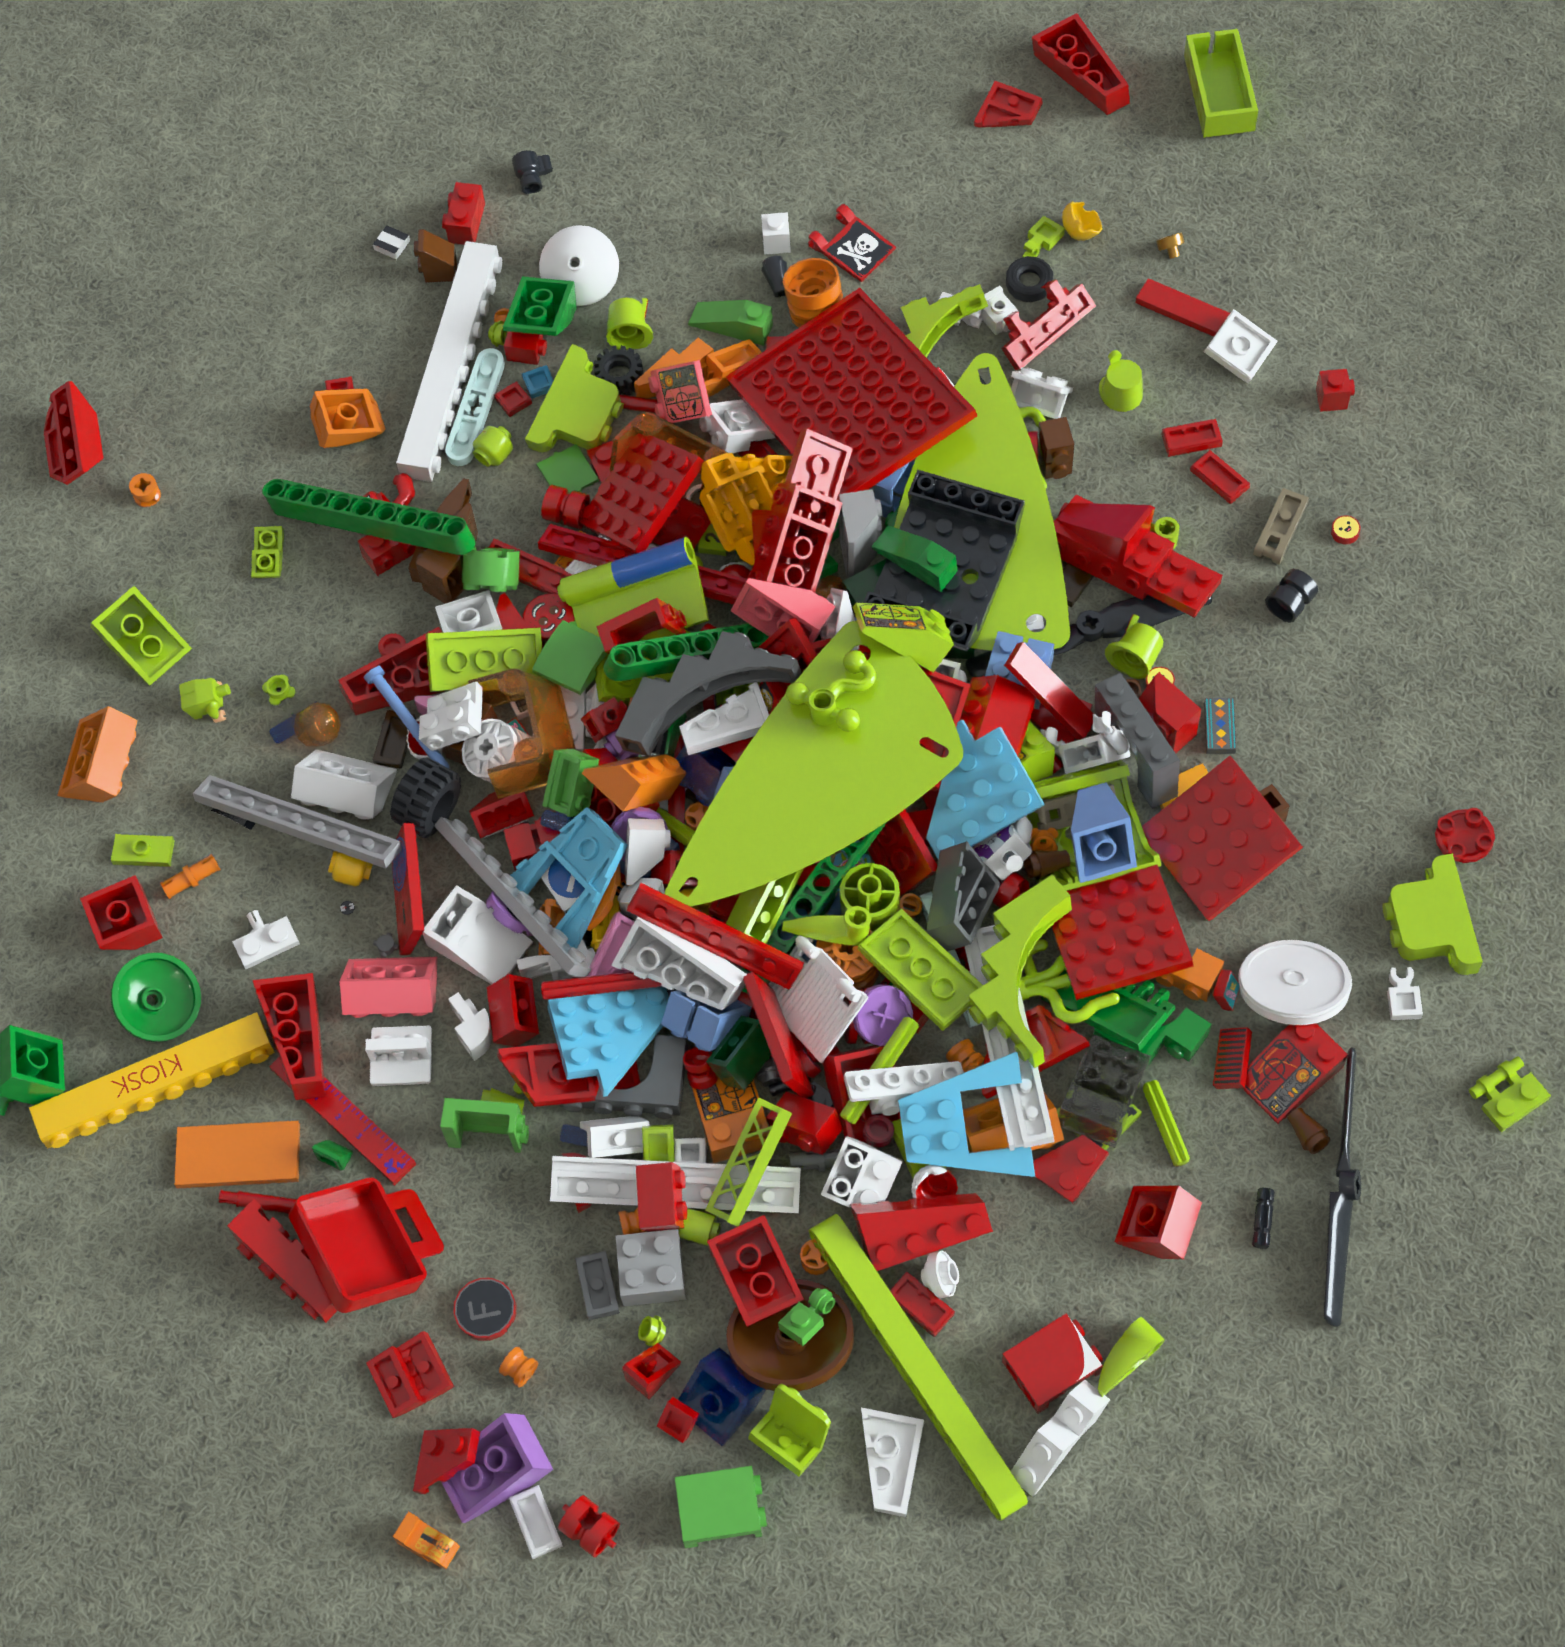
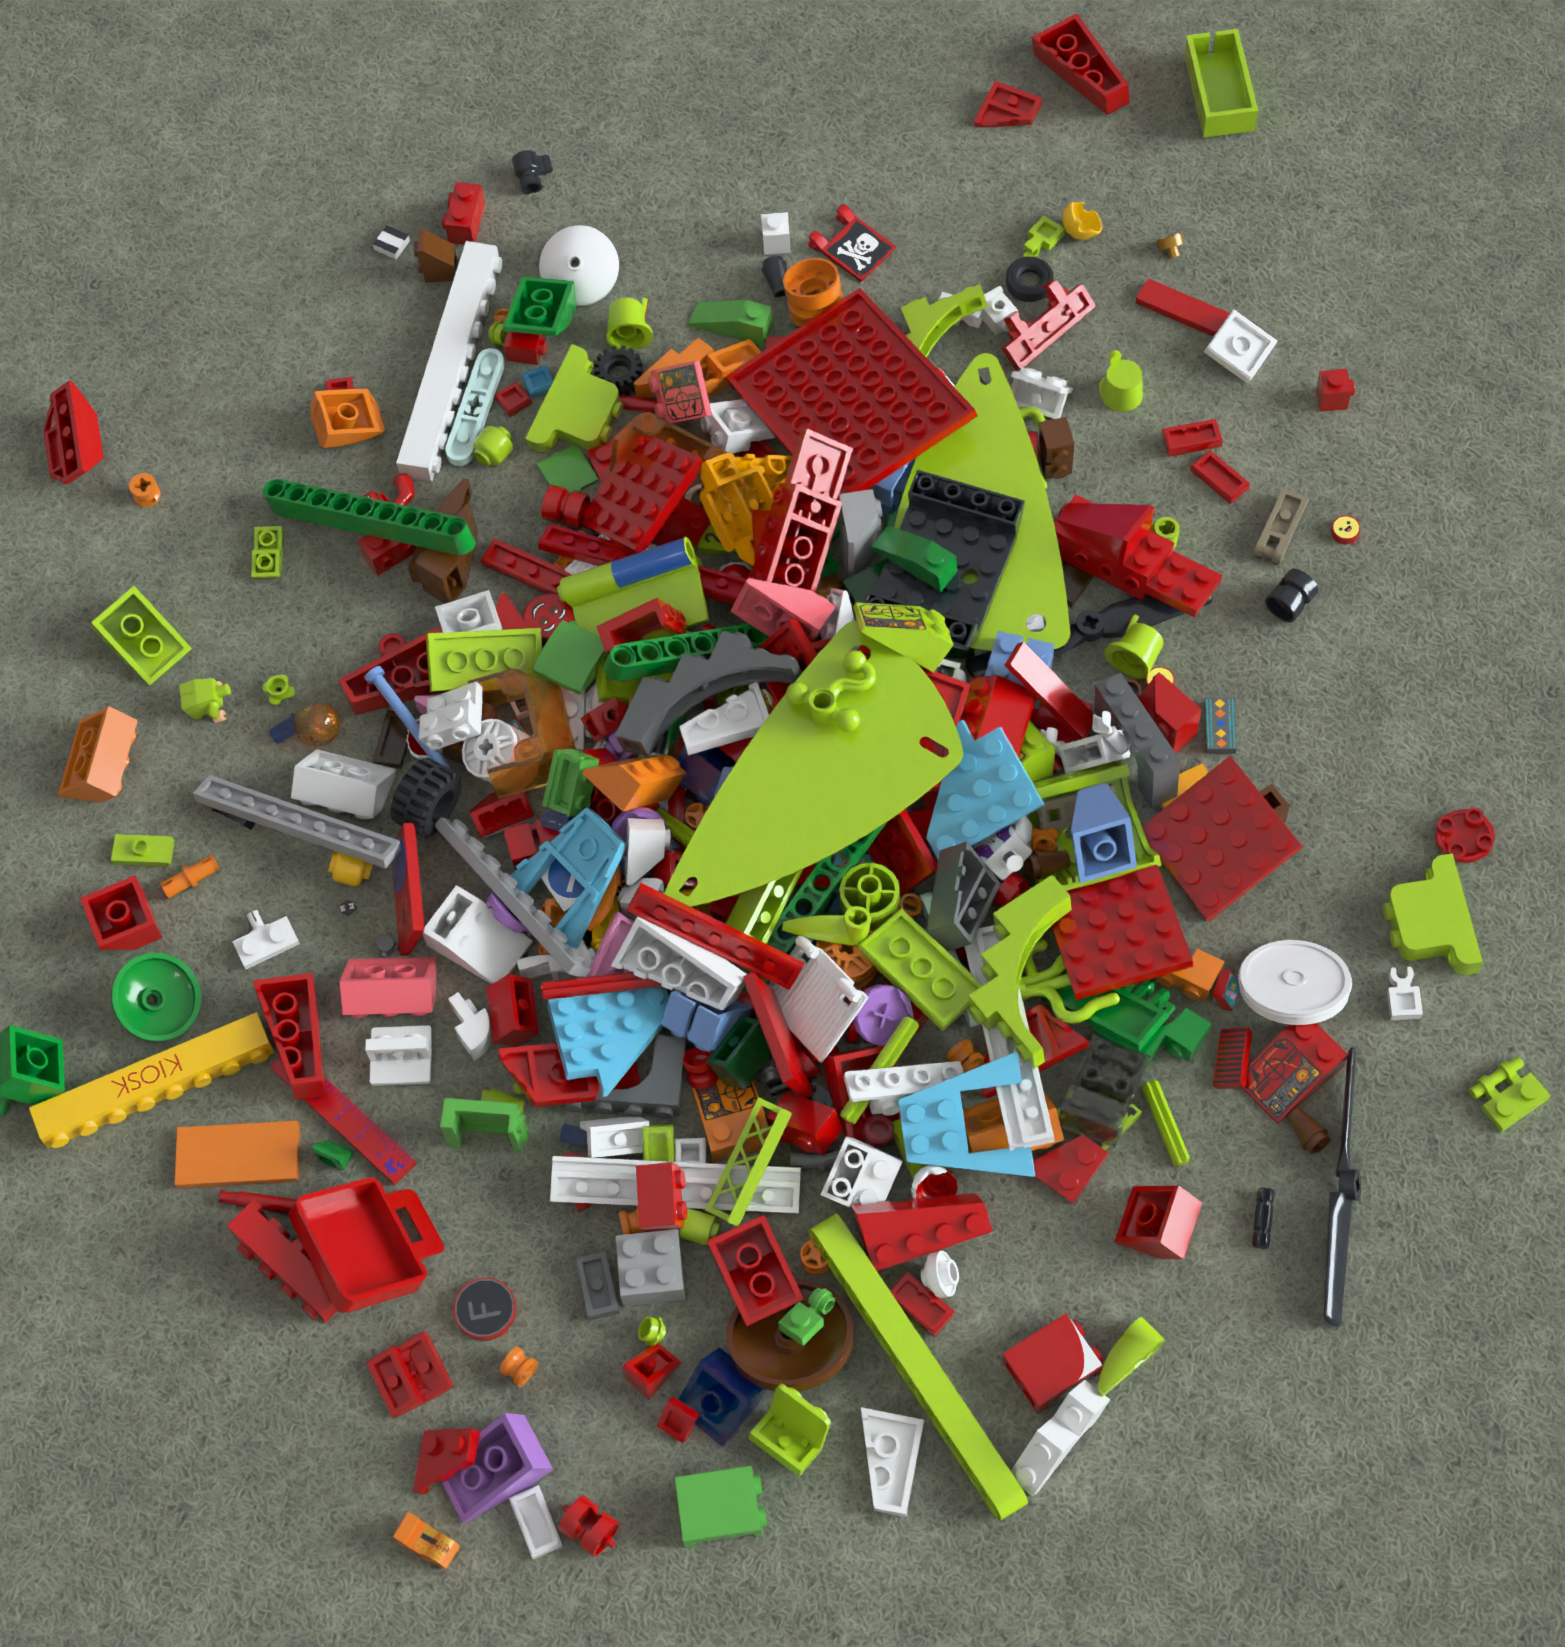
bright green brick [462,548,520,592] -> none

